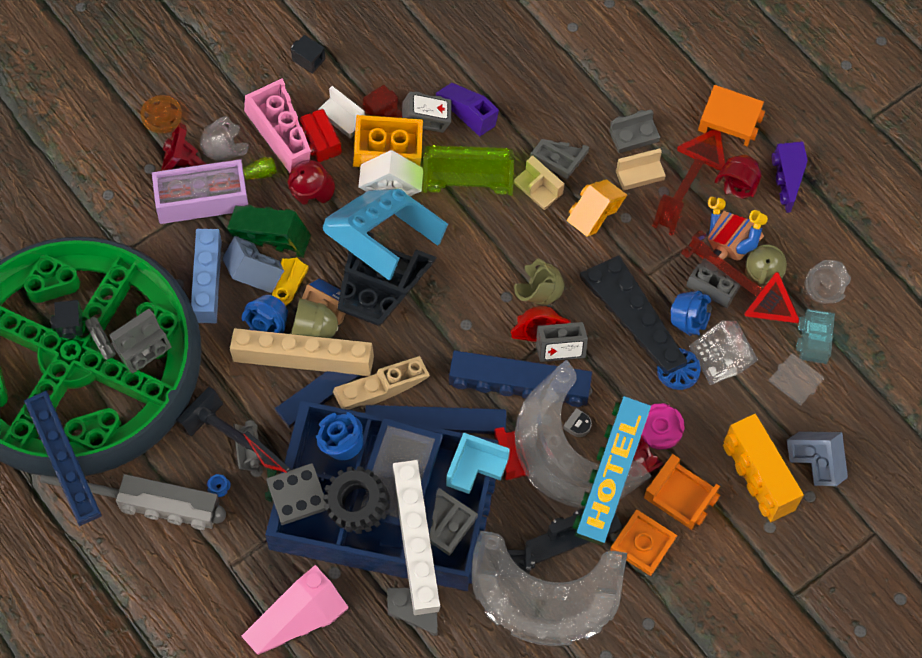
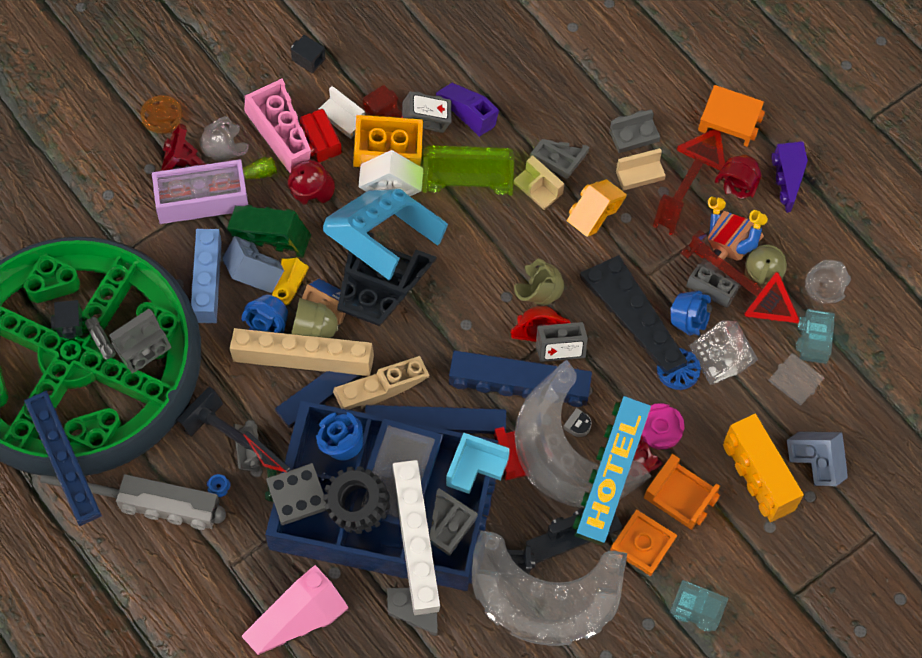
none -> clear light blue brick [669,580,728,631]

